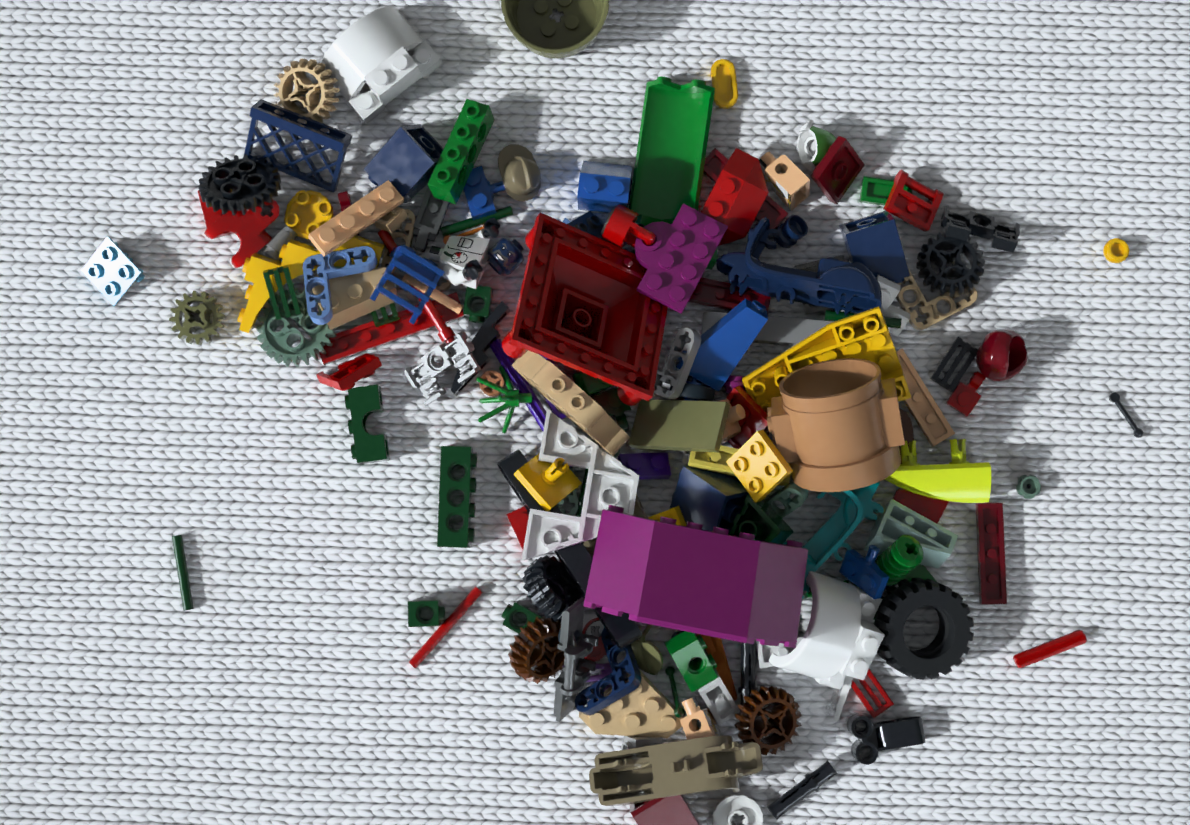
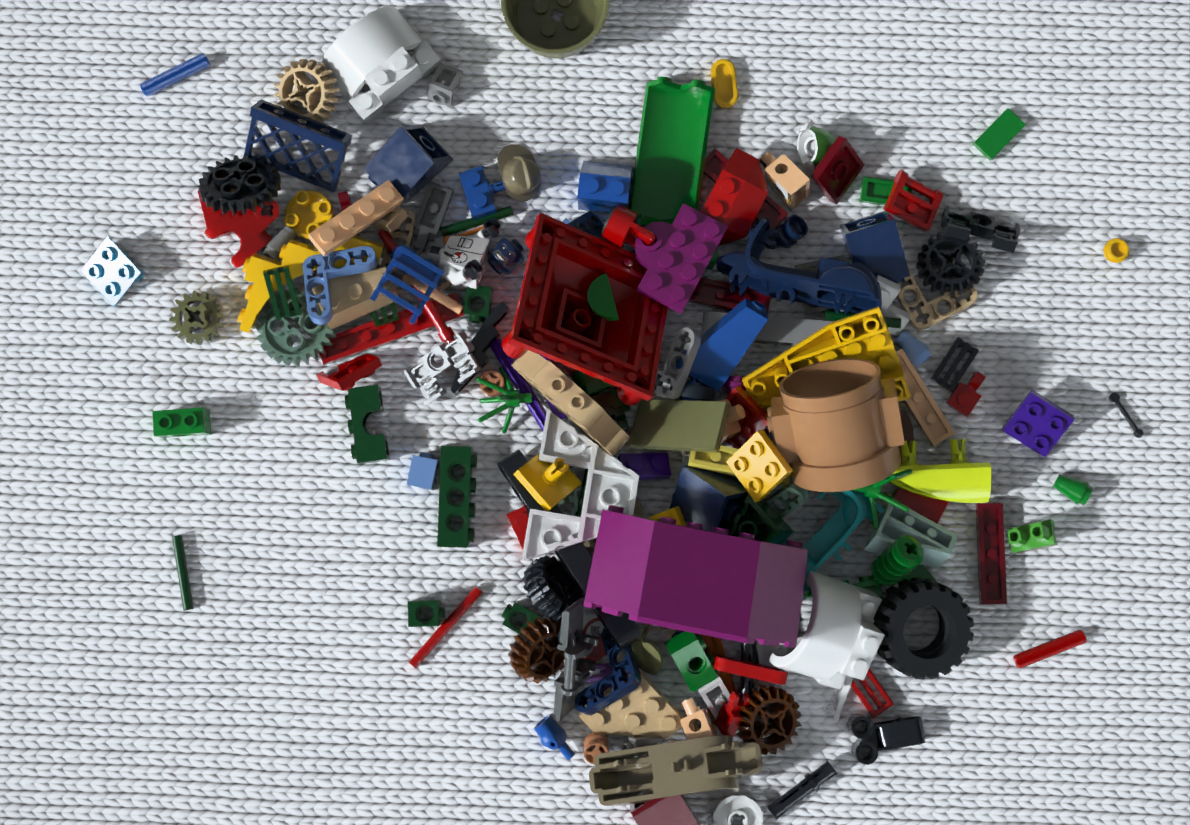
green brick [428,99,495,204] -> none
dark green hinge [665,666,685,718] -> none
blue plate [839,545,889,599] -> none
dark red piece [976,329,1028,381] -> none
sand green plate [1016,475,1041,499] -> none
none -> blue axle [140,53,210,96]
none -> green brick [152,407,211,438]
none -> medium blue brick [407,452,440,491]
none -> light grey bracket [428,63,463,107]
none -> blue piece [533,714,575,760]
none -> nougat wheel [584,732,609,765]
none -> green tile [587,273,619,321]
none -> red beam [714,655,788,685]
none -> red plate [715,691,750,738]
none -> green plant [853,469,912,530]
none -> light blue cone [895,330,932,368]
none -> green tile [973,108,1026,161]
none -> dark purple plate [1002,389,1075,457]
none -> bright green hips [1008,519,1058,554]
none -> green cone [1053,474,1093,505]

